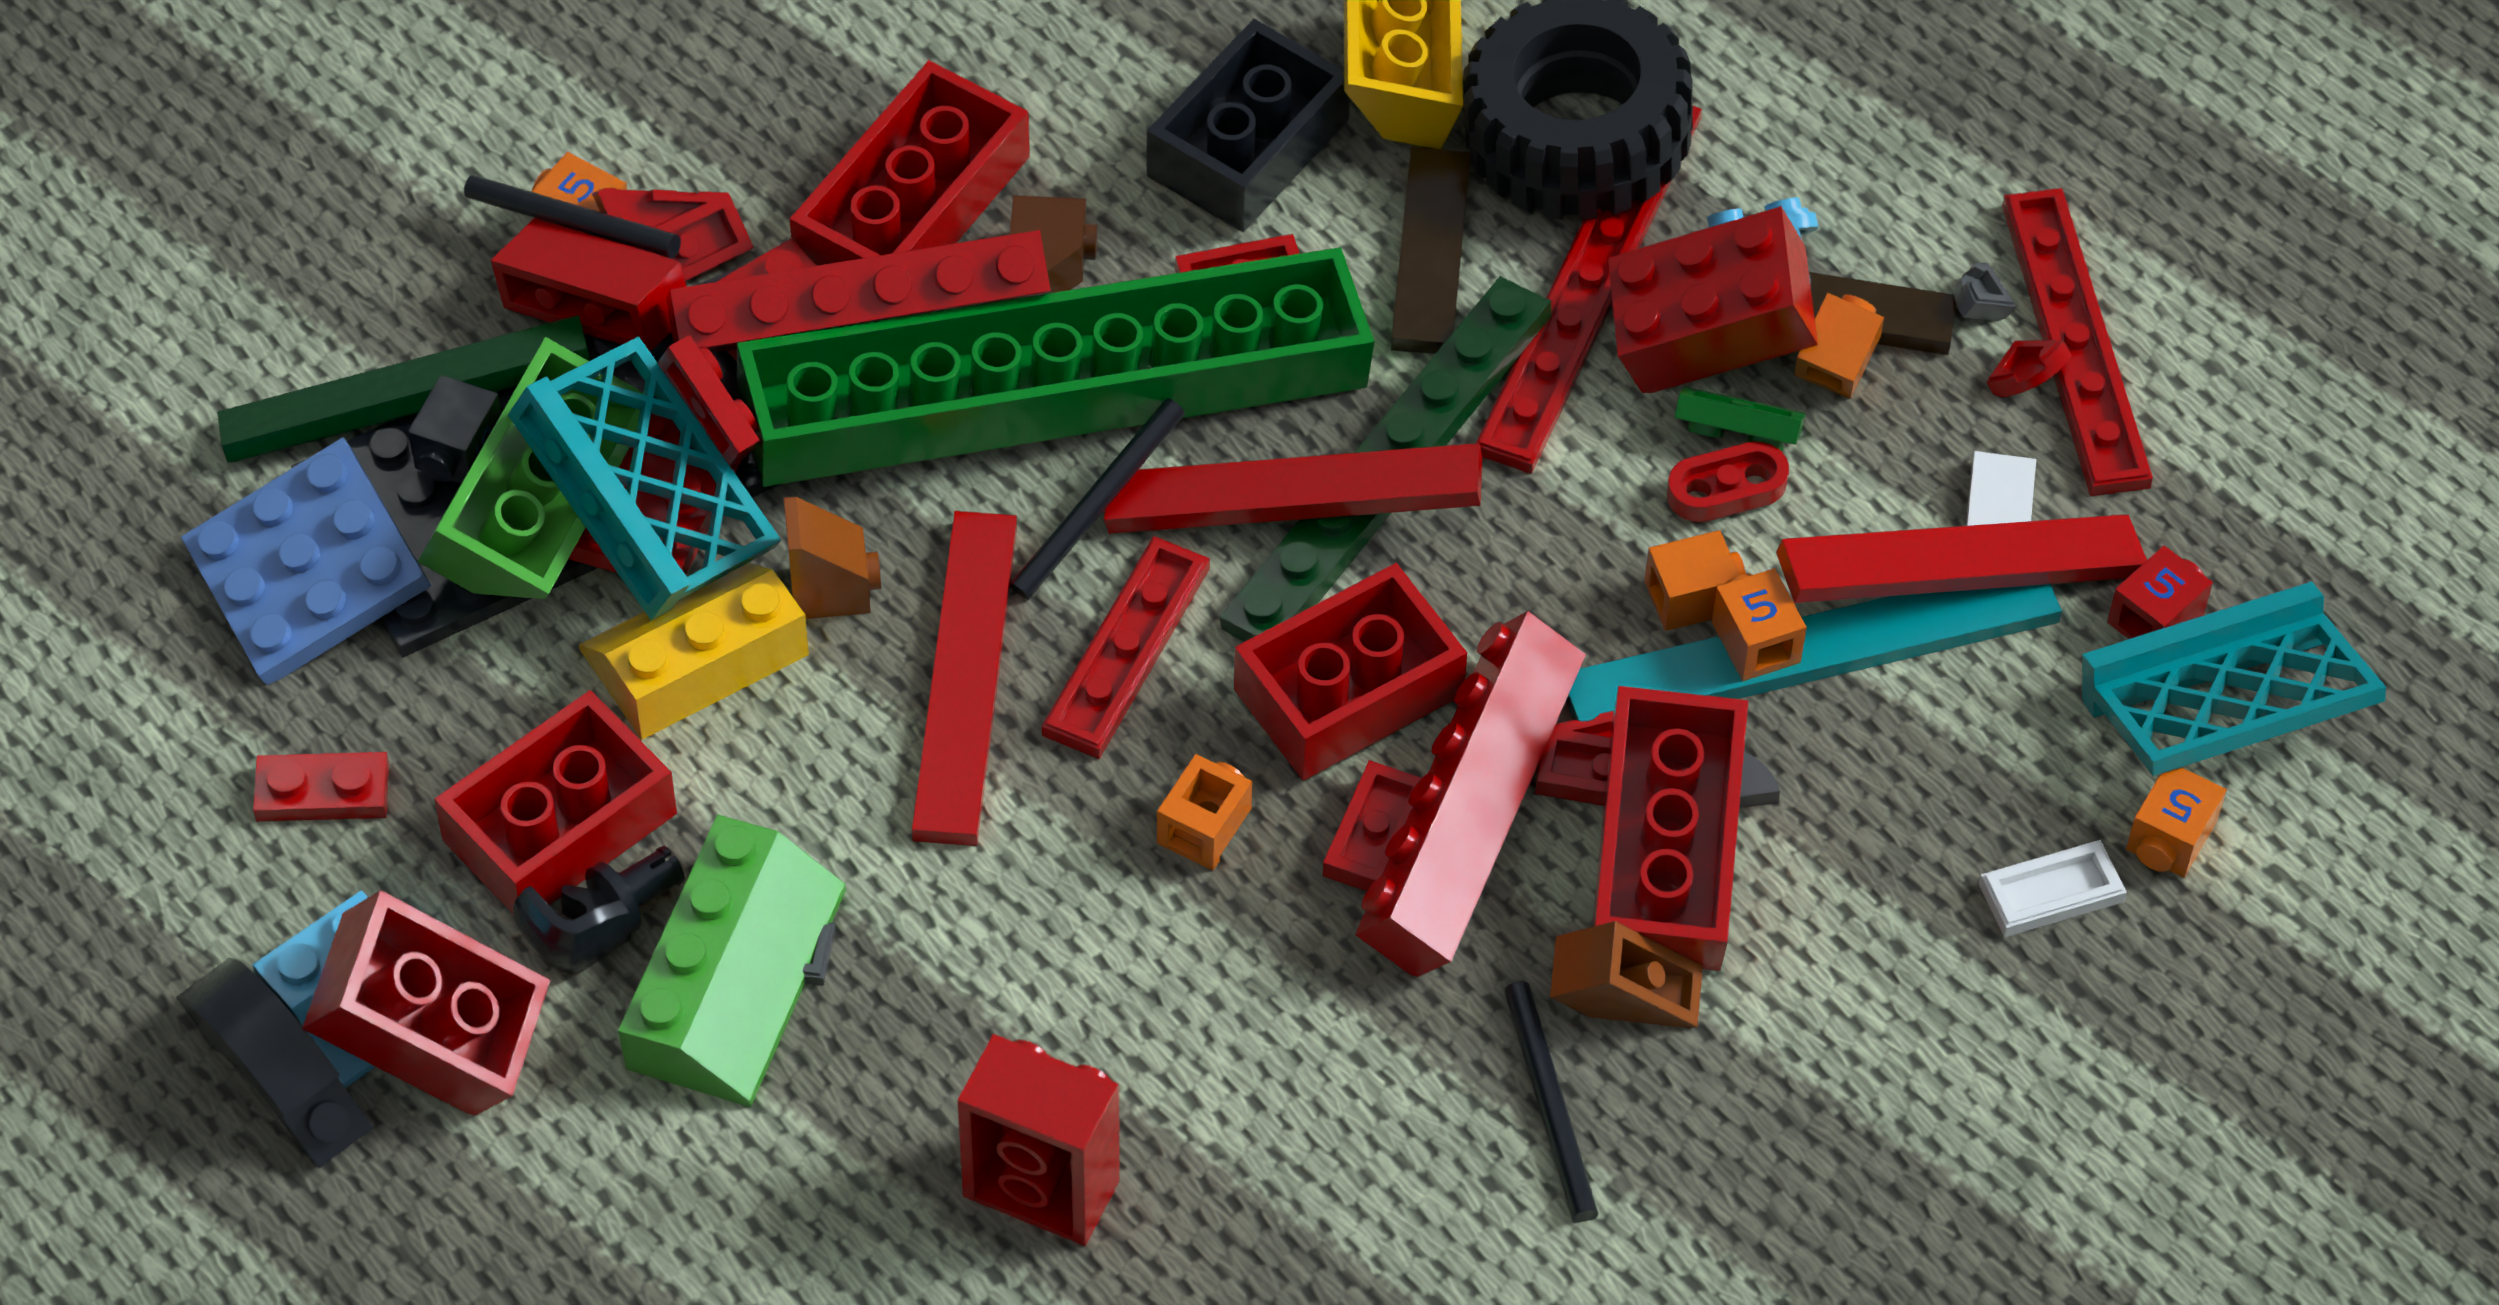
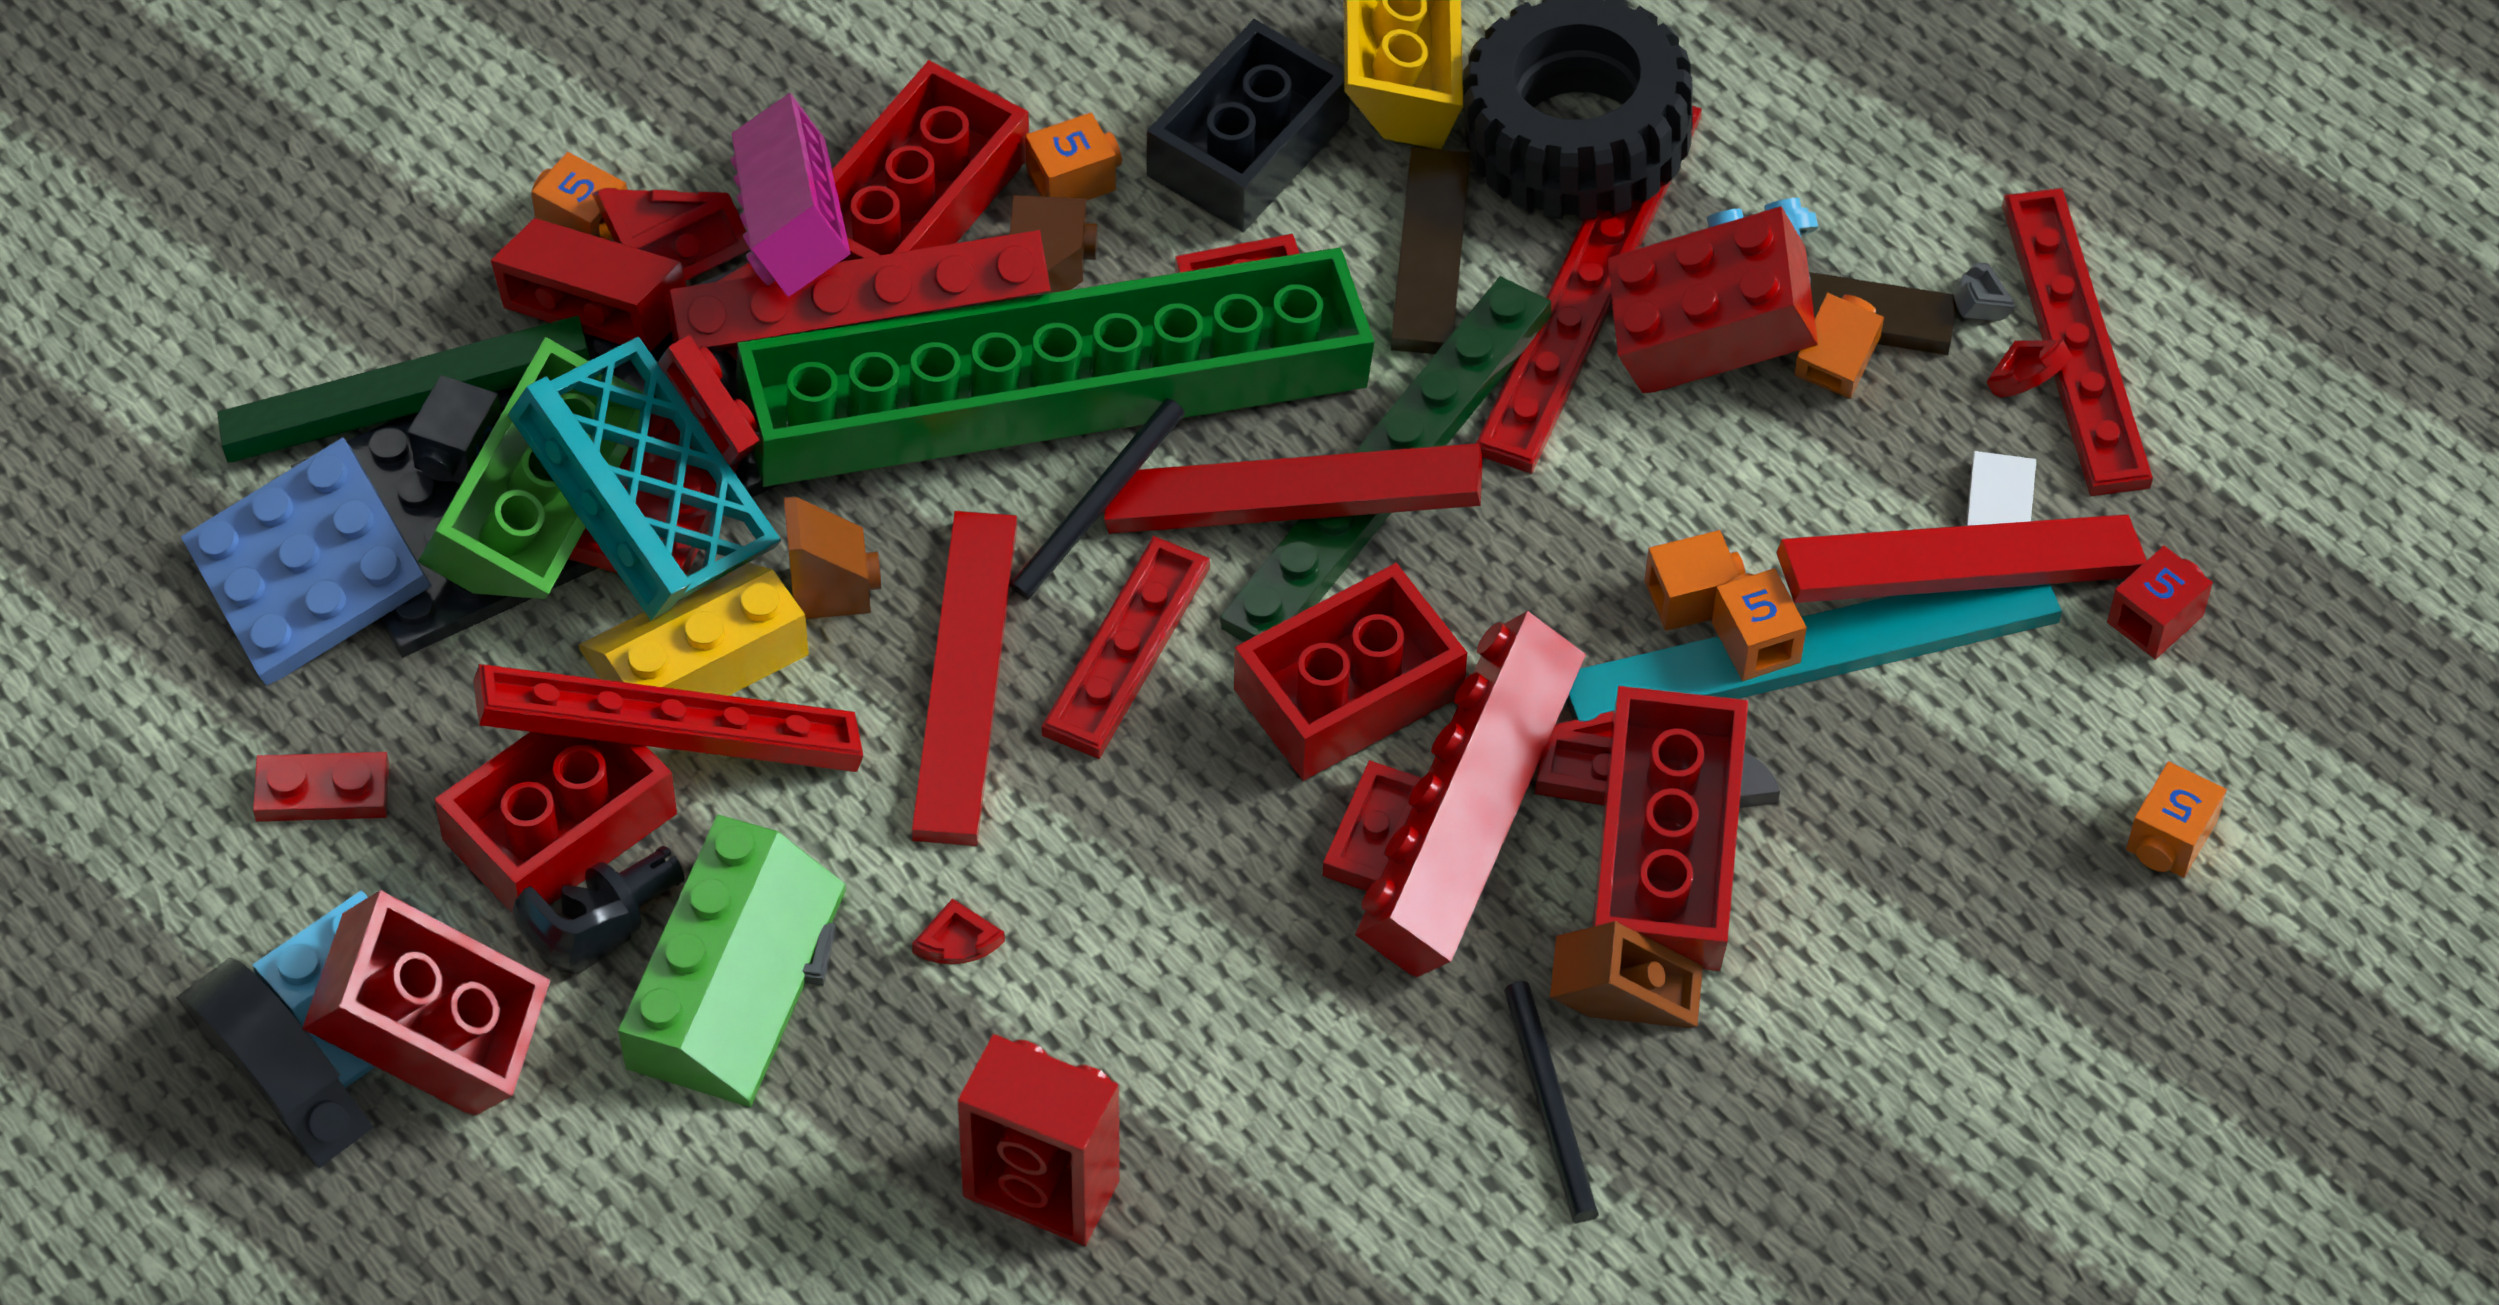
black bar [464,175,681,258] -> none
orange brick [1157,754,1252,871] -> none
red plate [1667,441,1789,522] -> none
green plate [1674,386,1806,451] -> none
white tile [1979,840,2127,937] -> none
teal fence [2082,581,2386,776] -> none
none -> red tile [473,664,864,772]
none -> dark pink brick [730,93,851,297]
none -> red tile [912,898,1005,964]
none -> orange brick [1025,112,1122,201]

